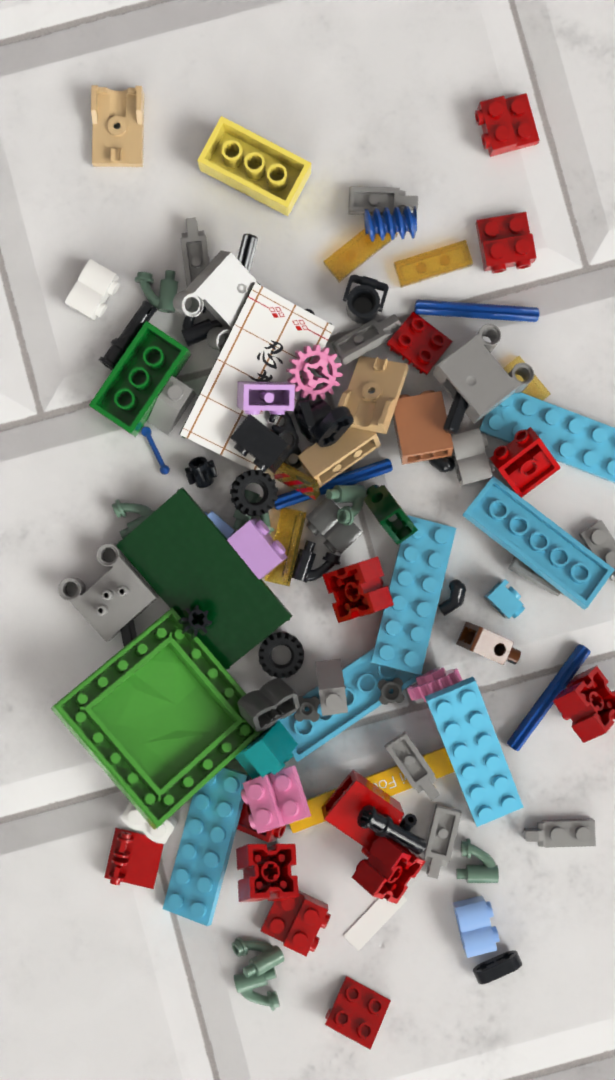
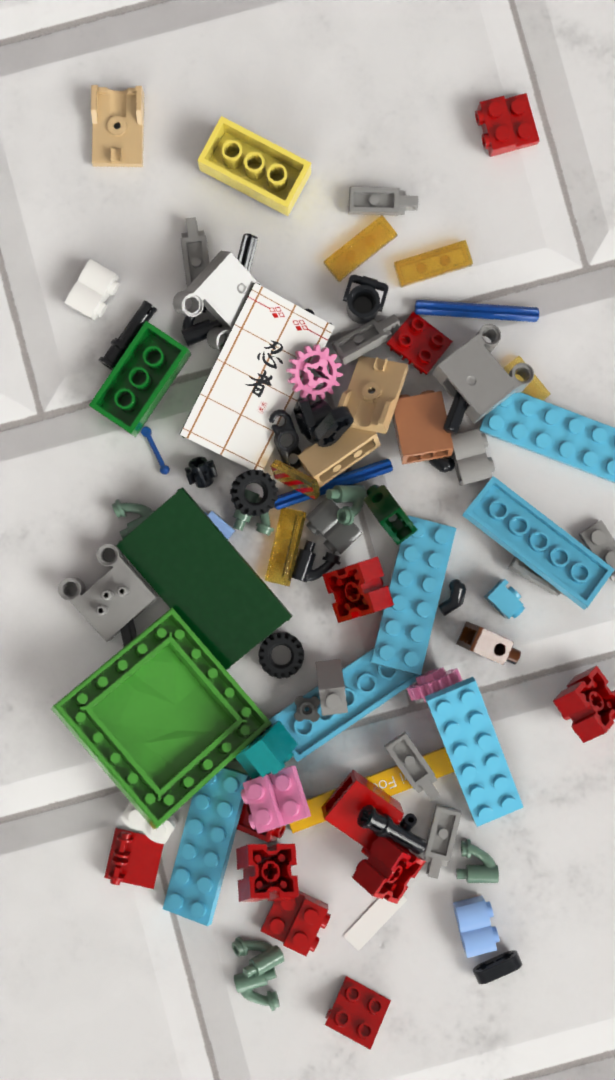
sand green plant [135,270,178,313] -> none
light grey slope [147,376,196,436] -> none
black gear [178,605,212,639] -> none
lavender brick [227,518,288,580] -> none
black brick [230,414,293,473] -> none
lavender brick [237,381,295,415] -> none
dark grey brick [237,678,300,732] -> none
blue piece [364,206,417,242] -> none
dark grey plate [378,678,404,705] -> none
red plate [476,212,537,273] -> none
red plate [489,427,561,498] -> none
blue axle [507,644,591,751] -> none
light grey hinge [524,819,596,848] -> none

